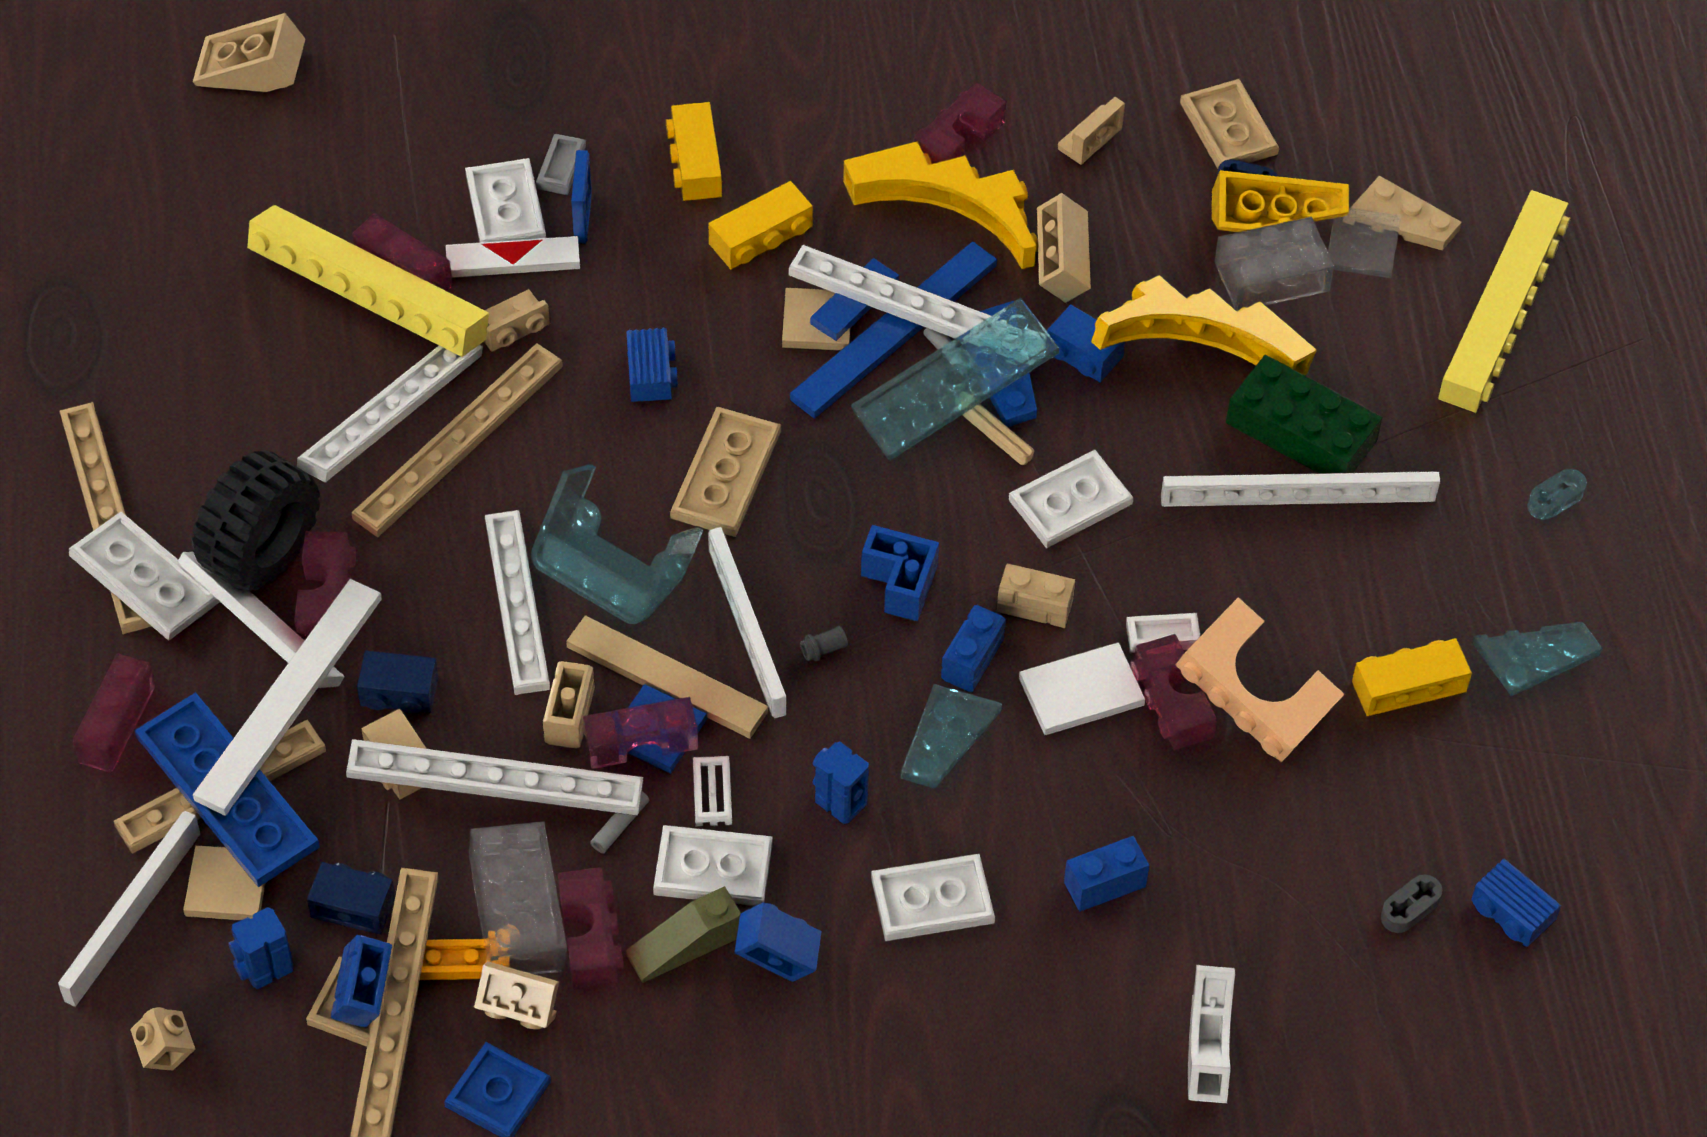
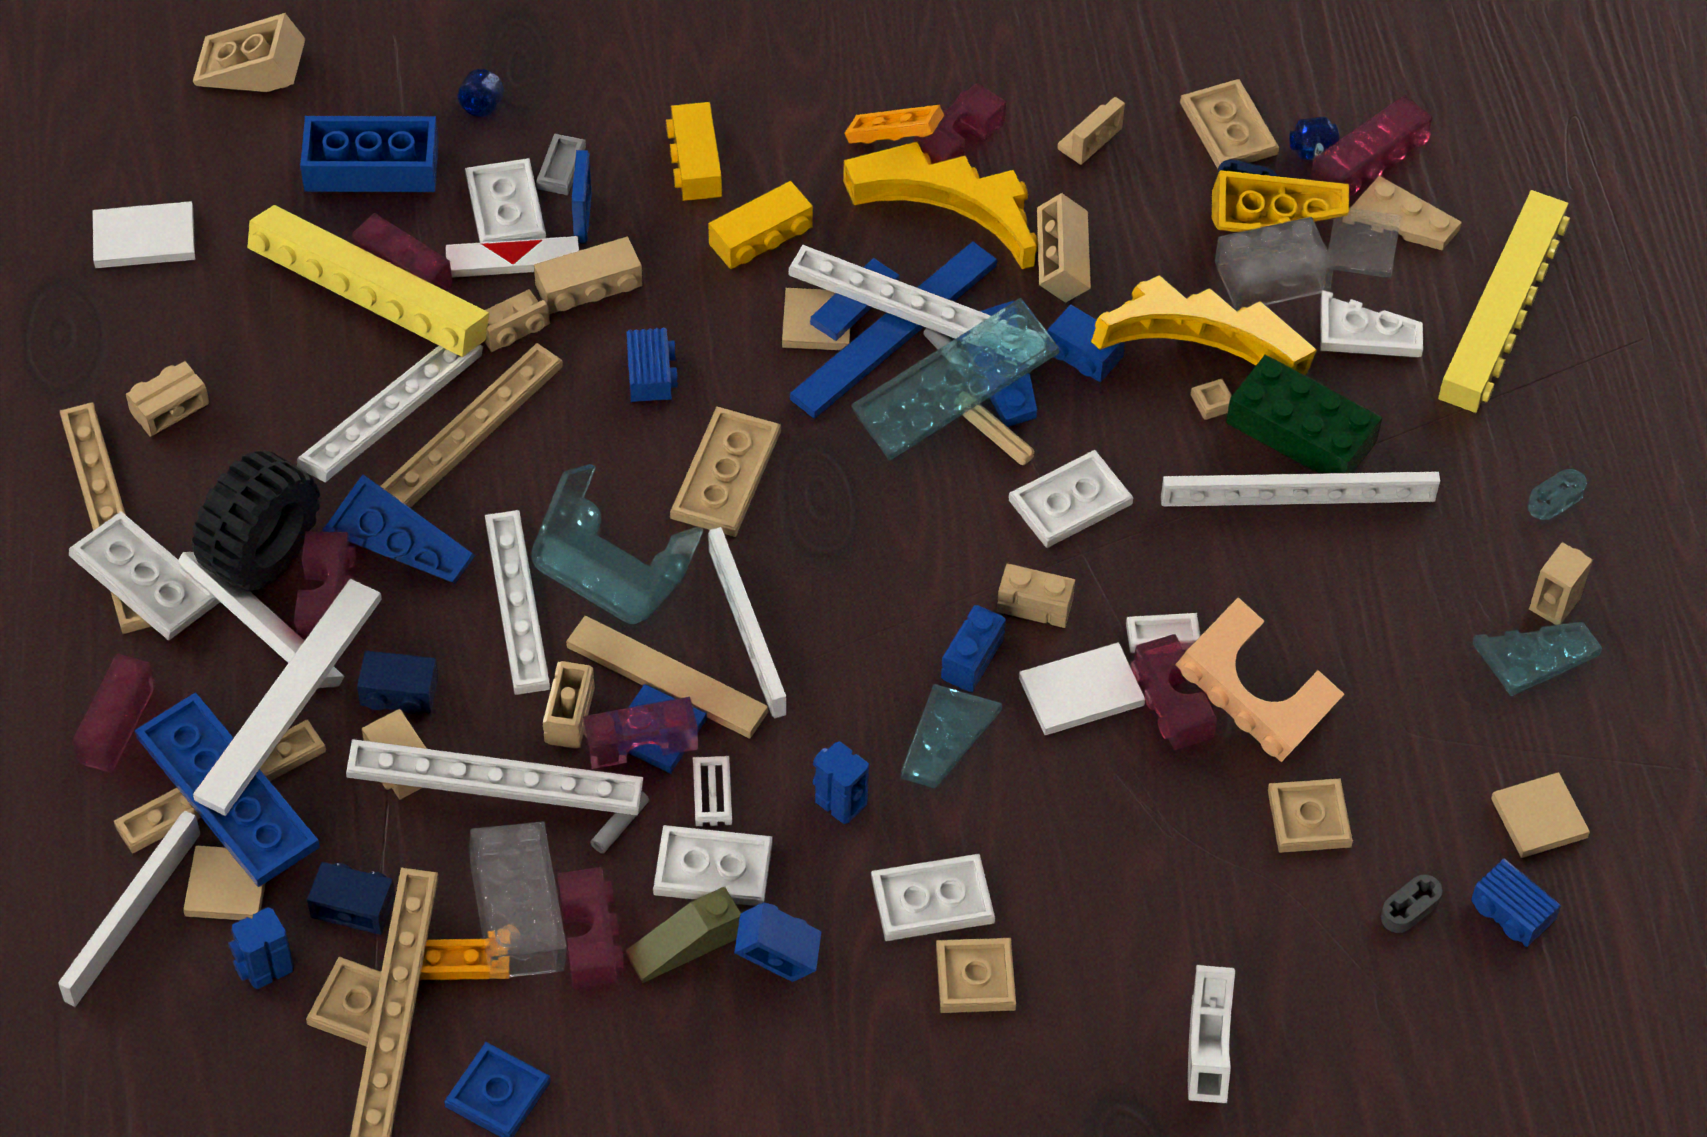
tan brick [130,1007,195,1071] -> none
blue brick [330,935,392,1027] -> none
tan bracket [474,961,559,1029] -> none
dark grey pin [800,626,848,662] -> none
blue brick [861,525,939,621] -> none
blue brick [1064,836,1150,912] -> none
yellow brick [1352,638,1472,716] -> none
none -> white tile [93,201,195,268]
none -> tan brick [126,361,209,437]
none -> blue brick [300,116,439,192]
none -> blue wing [322,474,476,584]
none -> clear blue head [457,69,504,117]
none -> tan brick [534,236,642,314]
none -> light orange plate [844,105,944,144]
none -> tan tile [936,938,1016,1013]
none -> tan tile [1191,378,1232,420]
none -> tan tile [1268,778,1353,853]
none -> clear blue head [1289,117,1339,160]
none -> clear pink brick [1310,95,1432,196]
none -> white wing [1321,290,1423,357]
none -> tan tile [1491,772,1590,858]
none -> tan brick [1529,542,1593,627]

